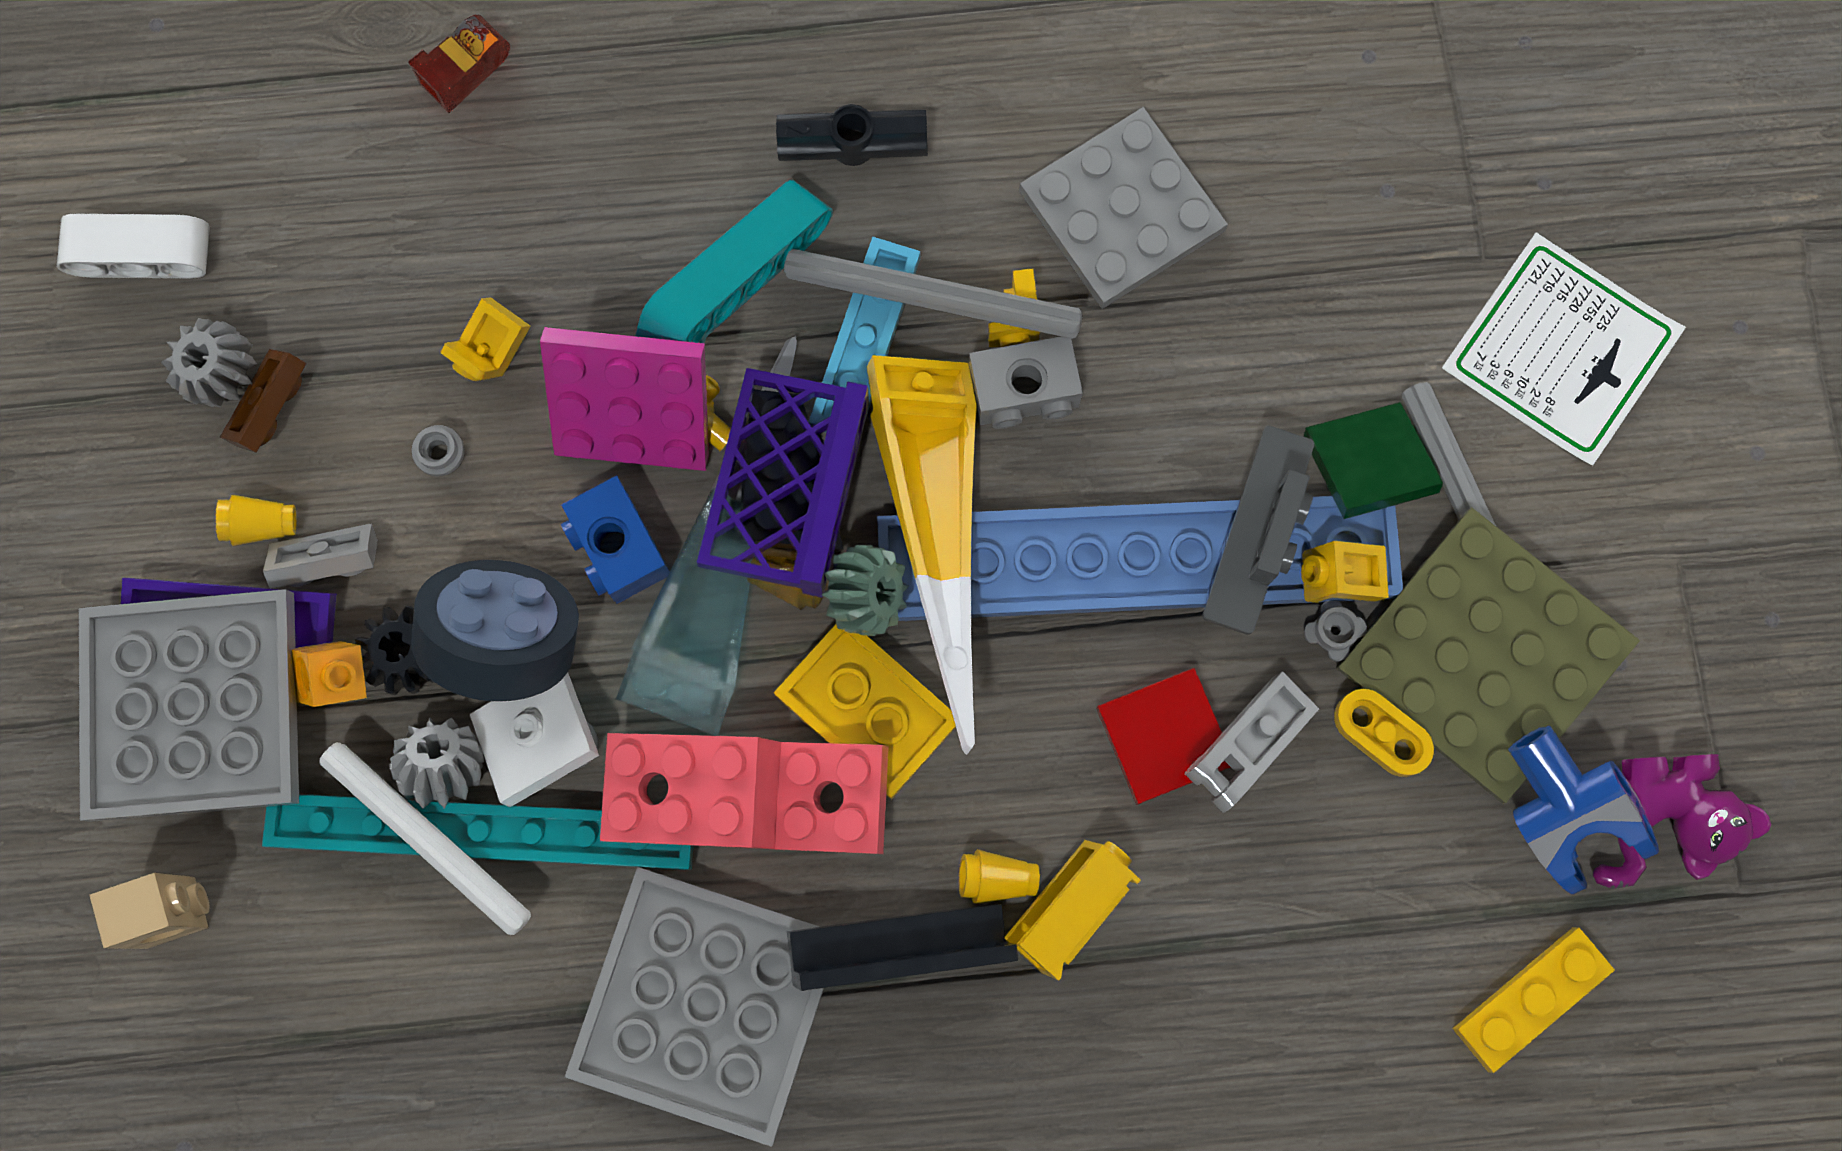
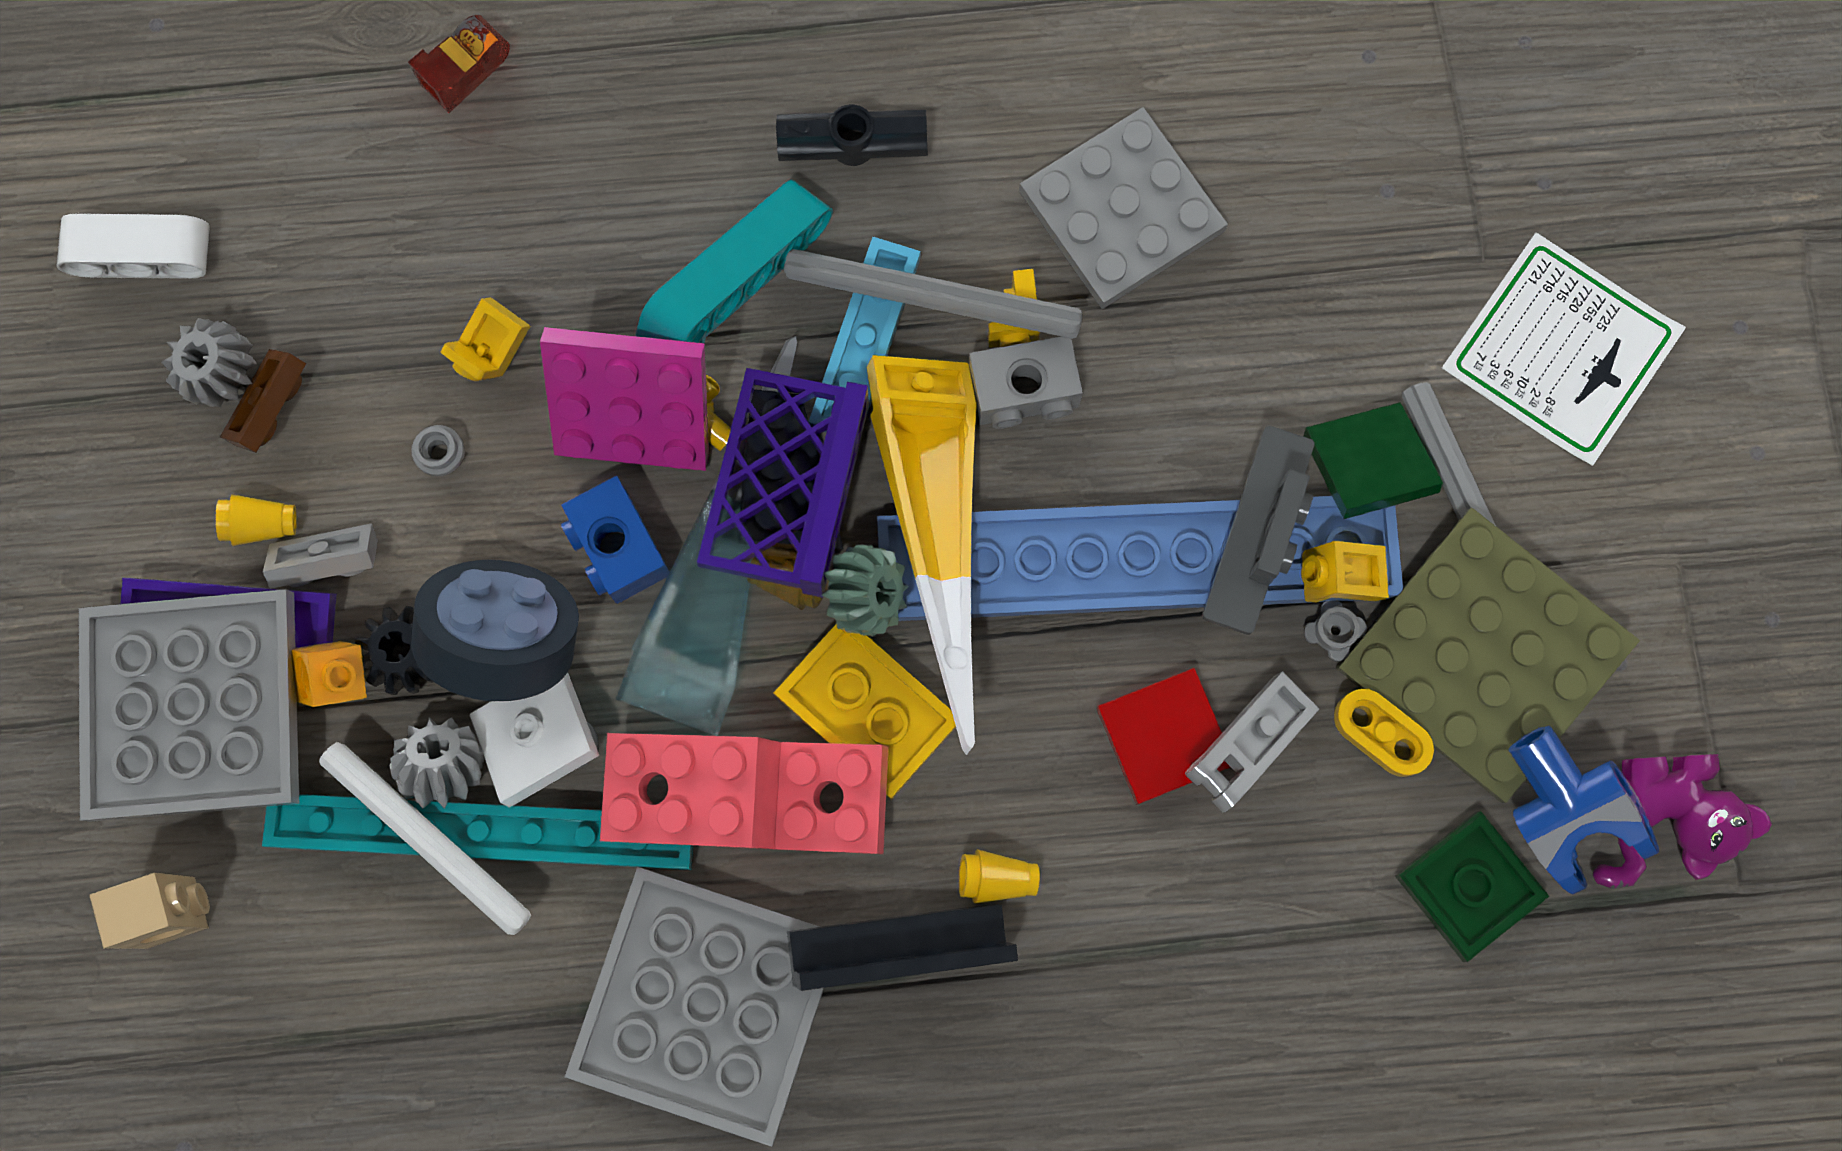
yellow window [1004,840,1141,981] -> none
yellow plate [1452,927,1615,1073] -> none
none -> dark green tile [1395,811,1550,962]

